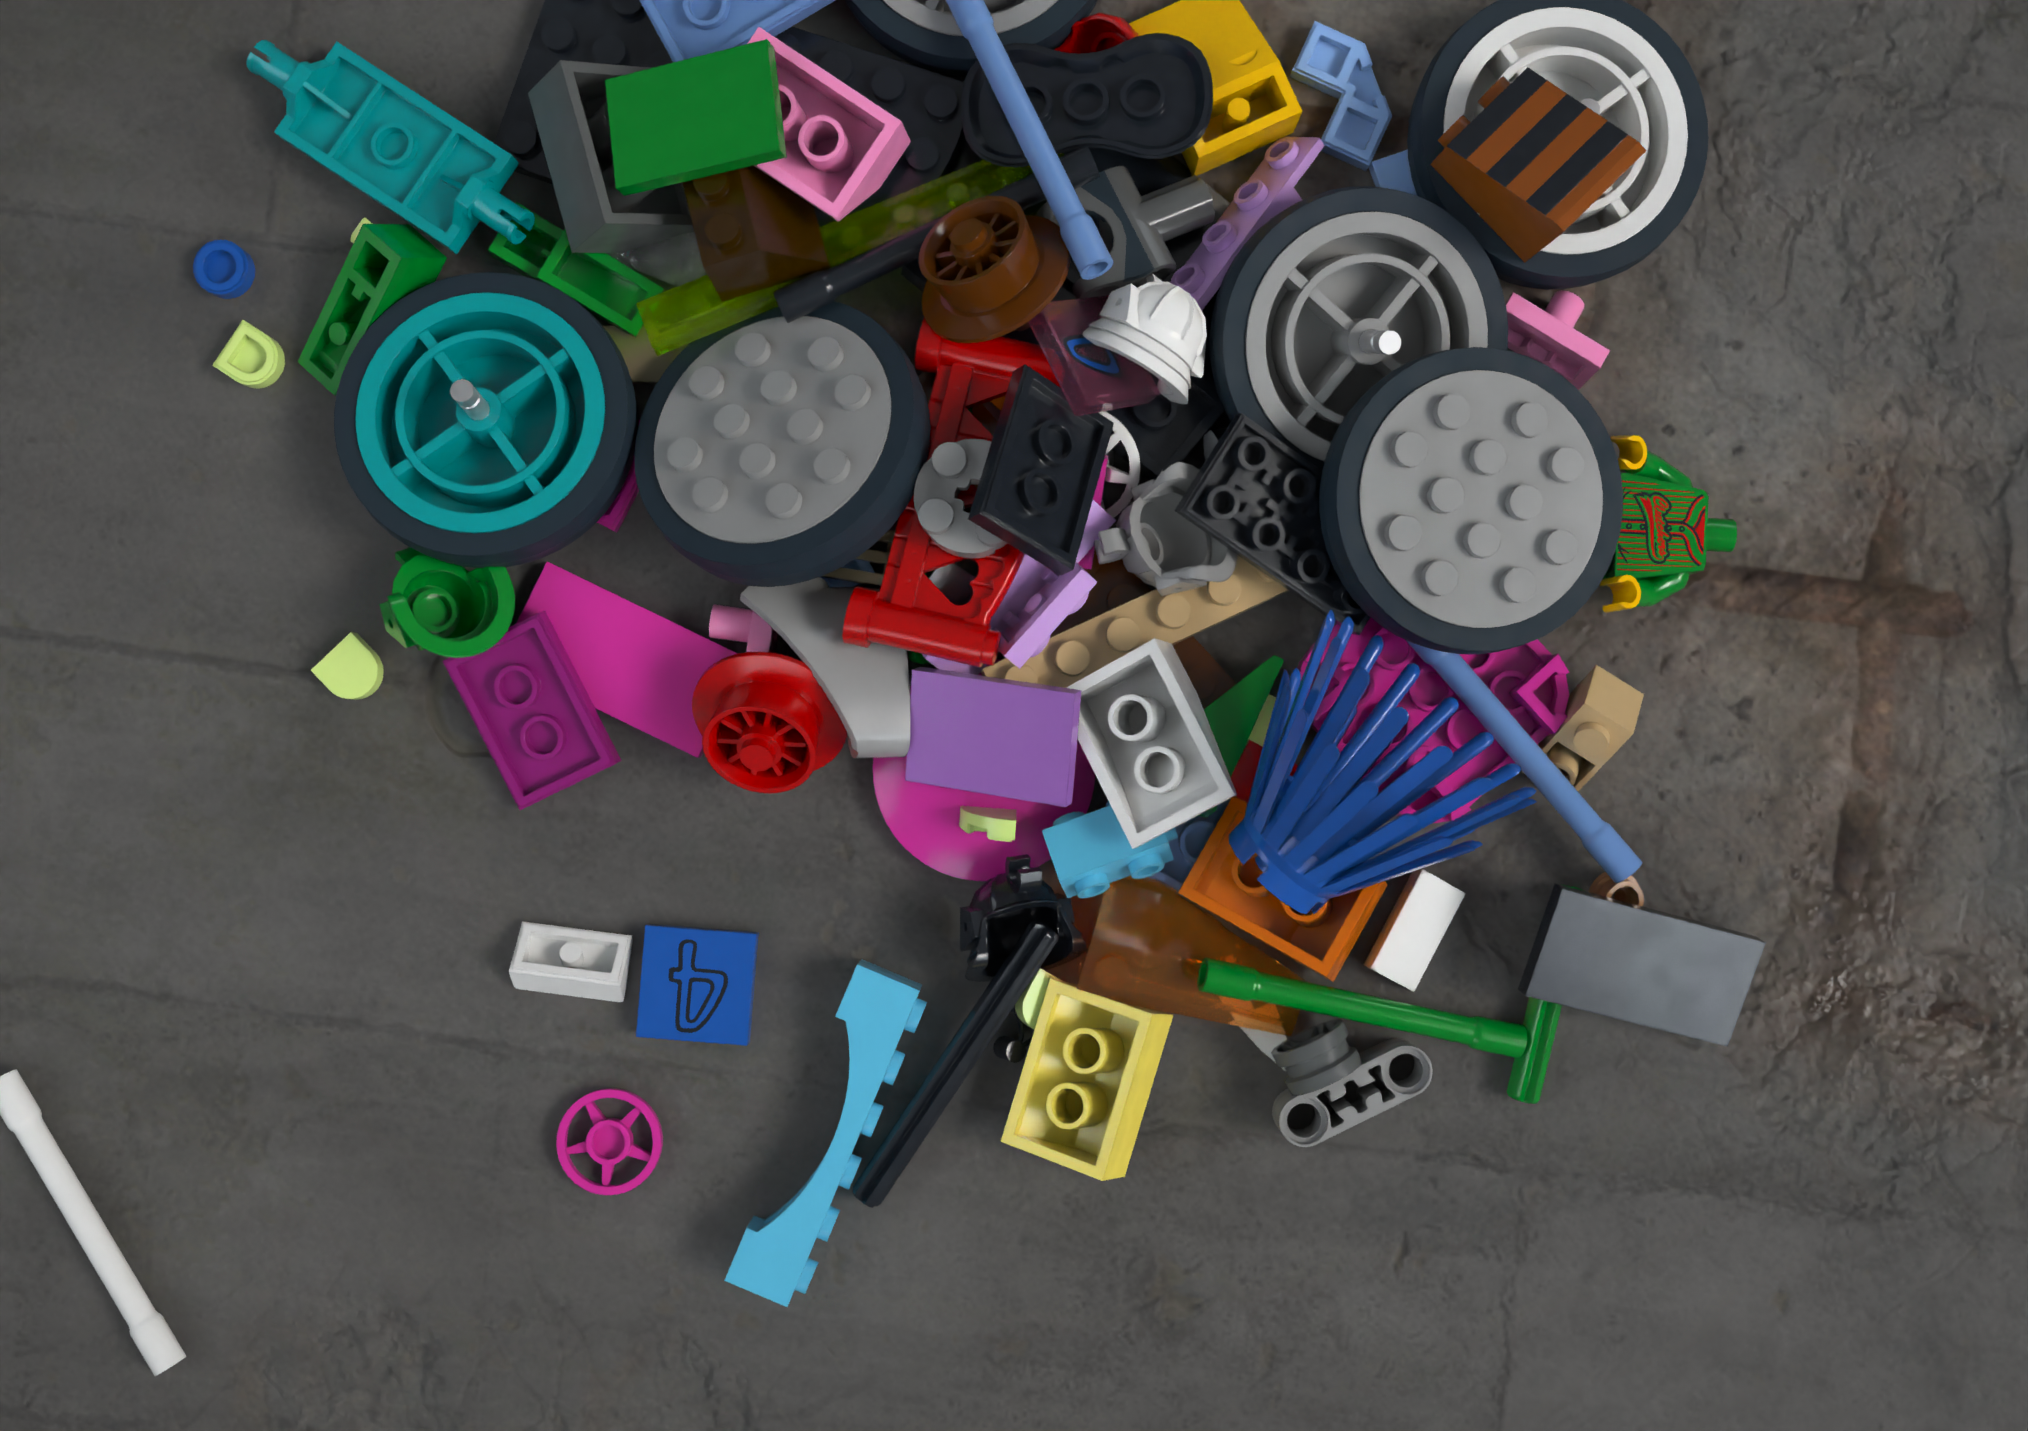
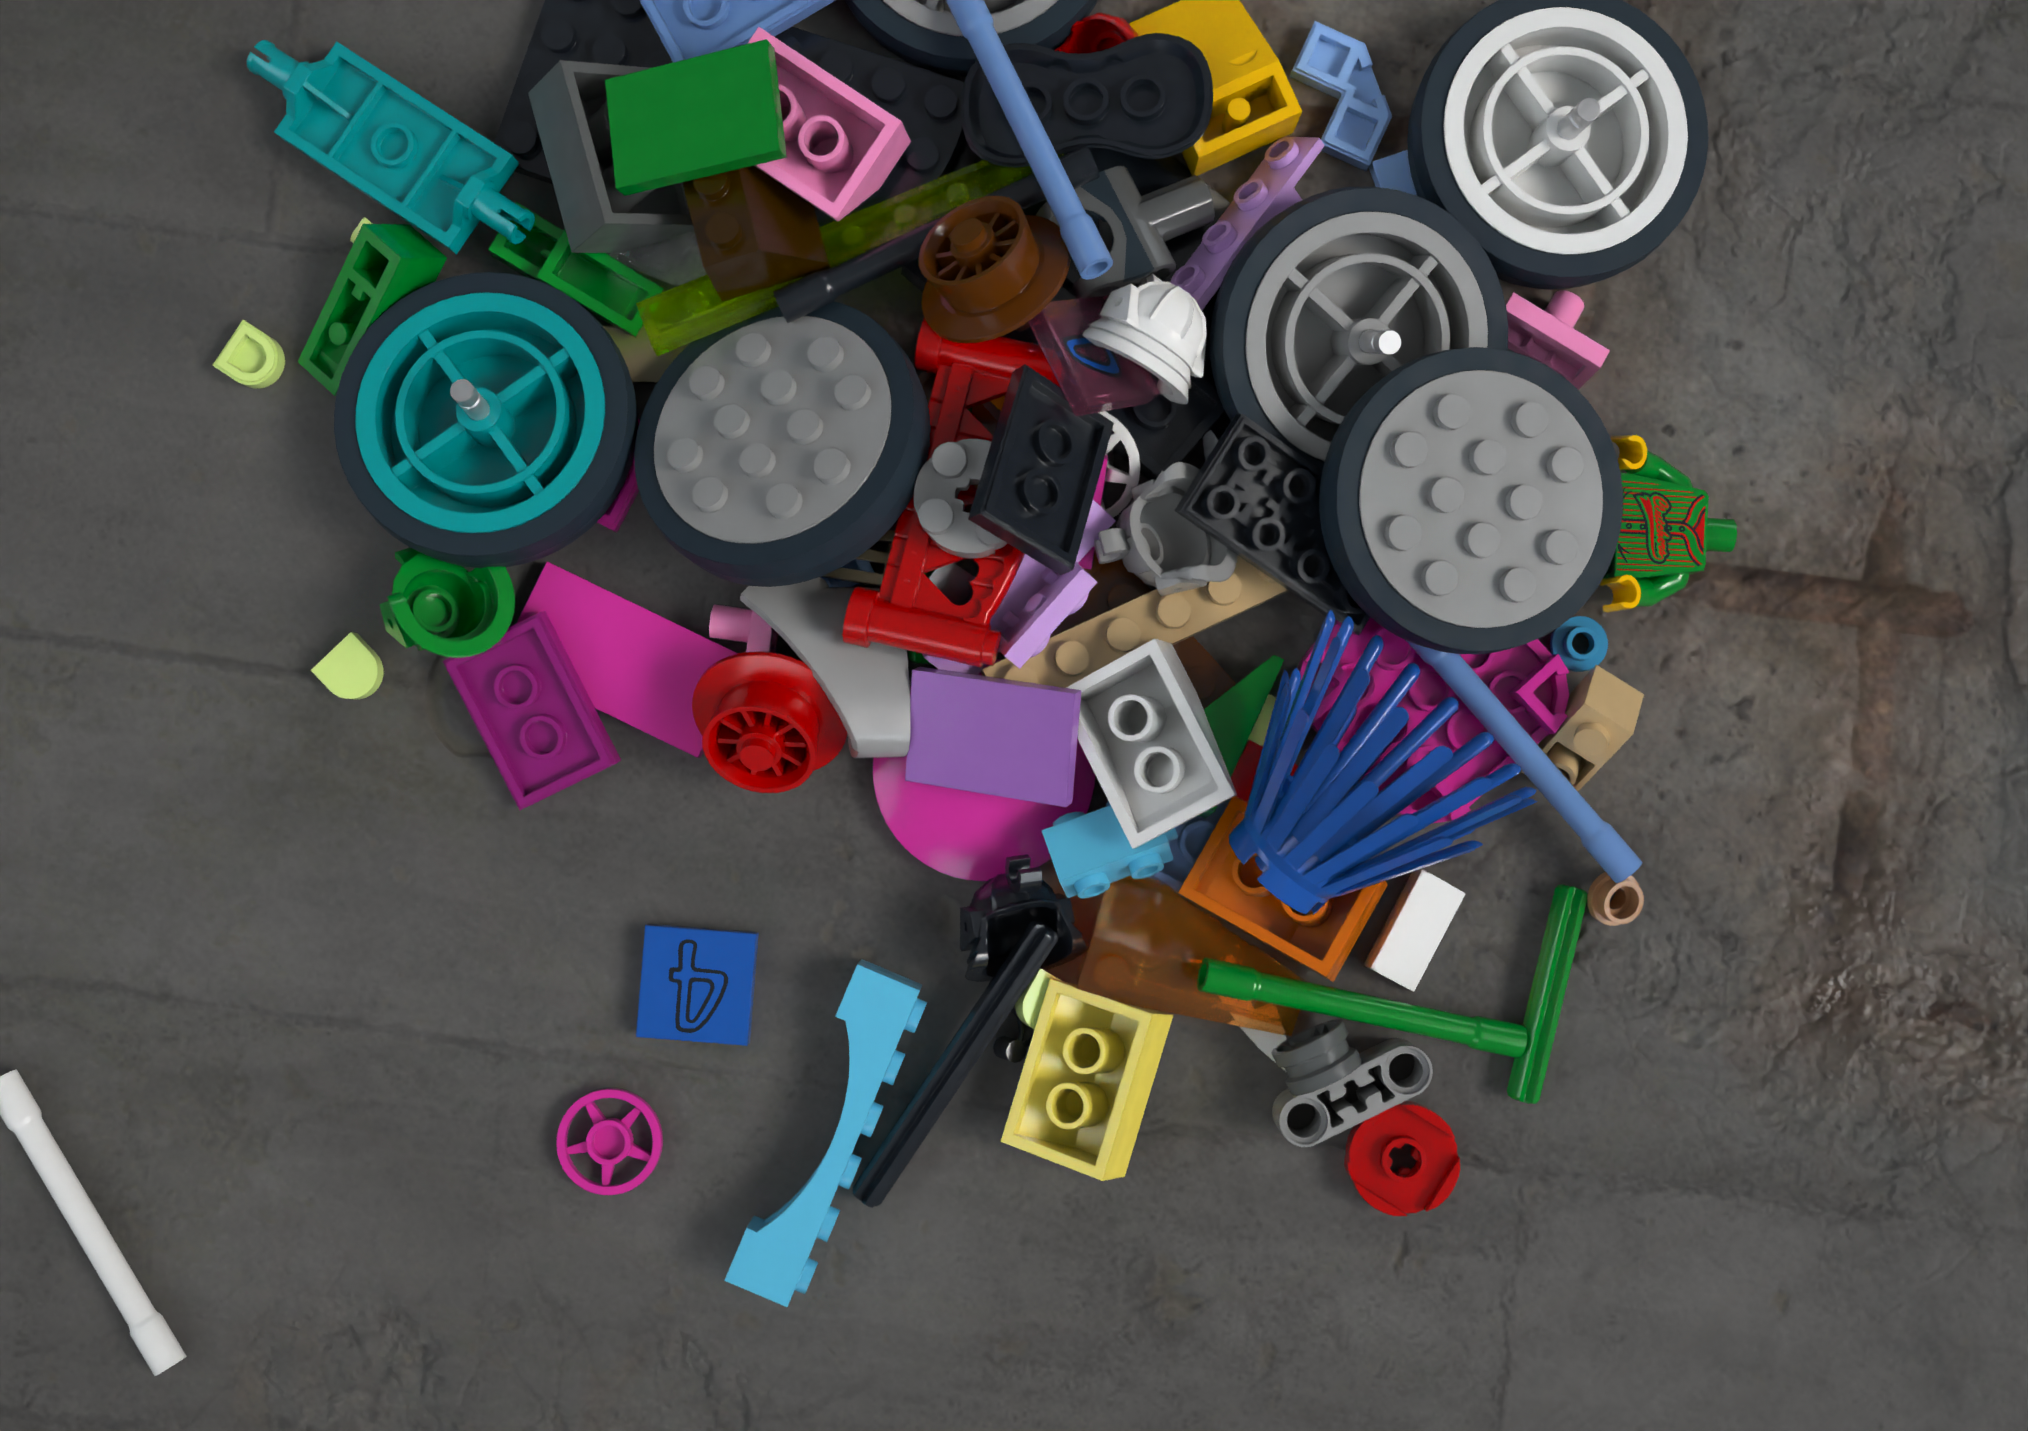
blue tile [193,240,255,299] -> none
white slope [509,921,633,1002] -> none
yellowish green tile [959,806,1017,842] -> none
dark orange slope [1430,67,1647,263] -> none
tile [1518,884,1766,1047] -> none
none -> red plate [1344,1101,1460,1216]
none -> dark azure plate [1550,616,1608,672]

